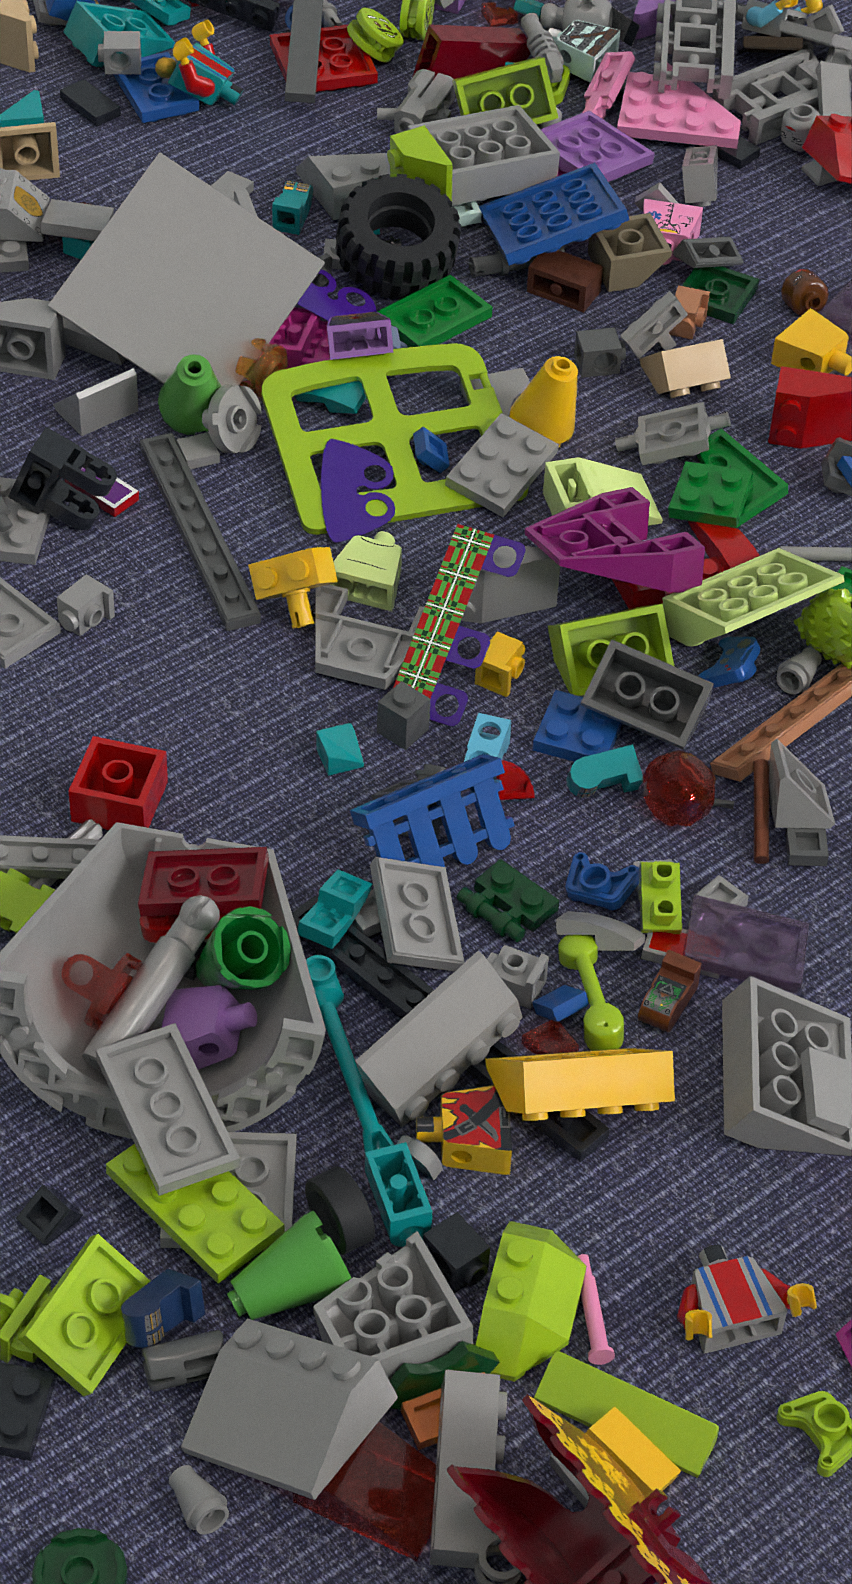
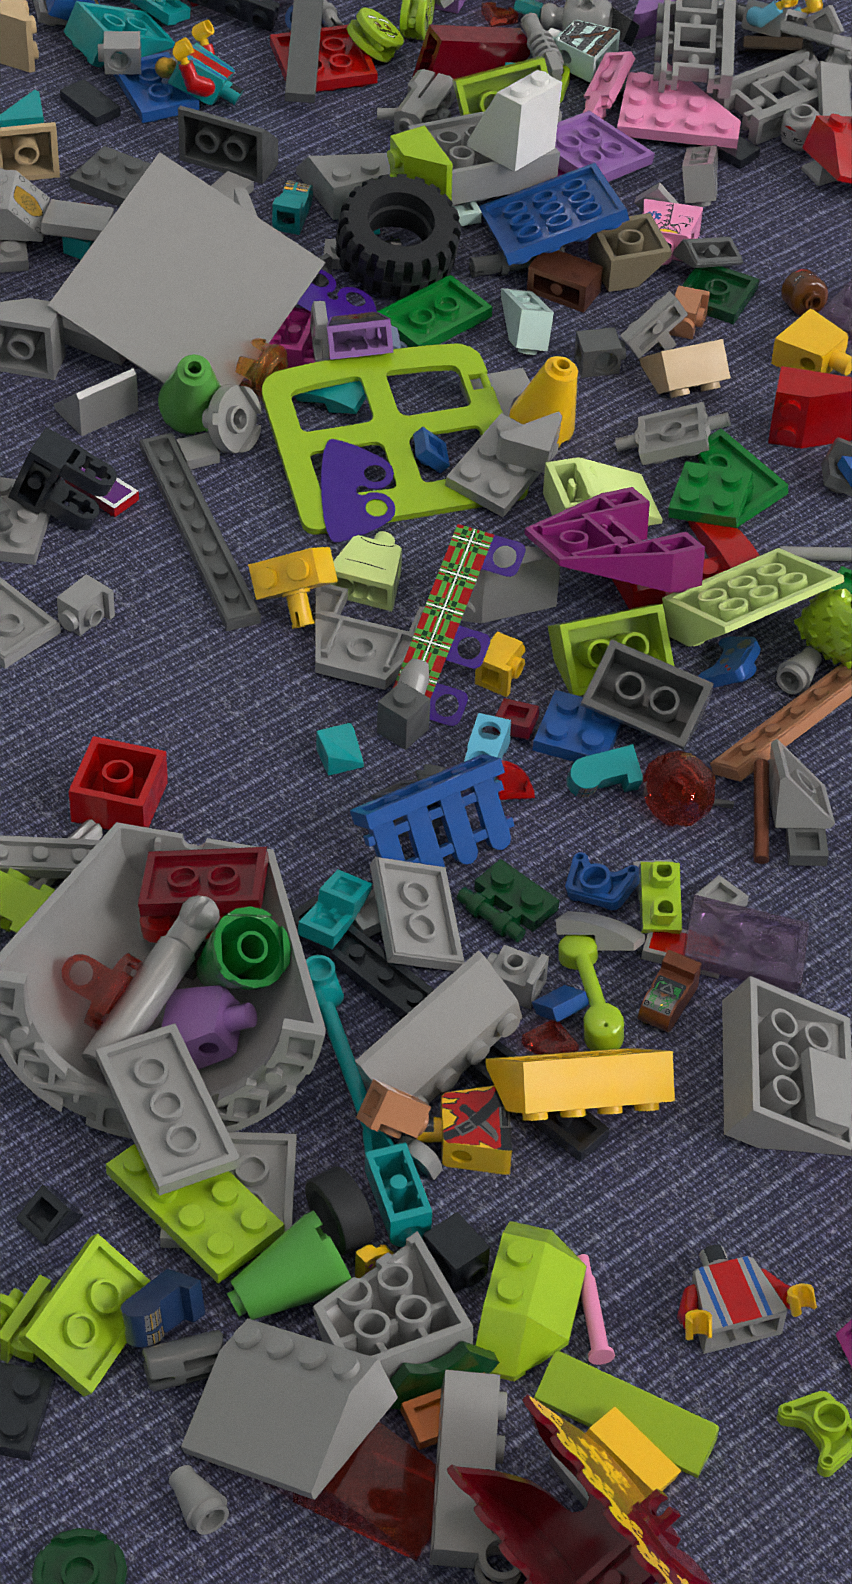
none -> dark grey plate [69,146,150,207]
none -> dark grey slope [178,105,278,184]
none -> light grey tile [310,301,329,362]
none -> yellow tile [355,1244,394,1278]
none -> nougat brick [356,1079,431,1139]
none -> light grey hose [397,659,429,695]
none -> white slope [467,70,562,172]
none -> dark red plate [493,698,539,739]
none -> light grey slope [496,411,562,474]
none -> light aqua slope [501,288,554,355]

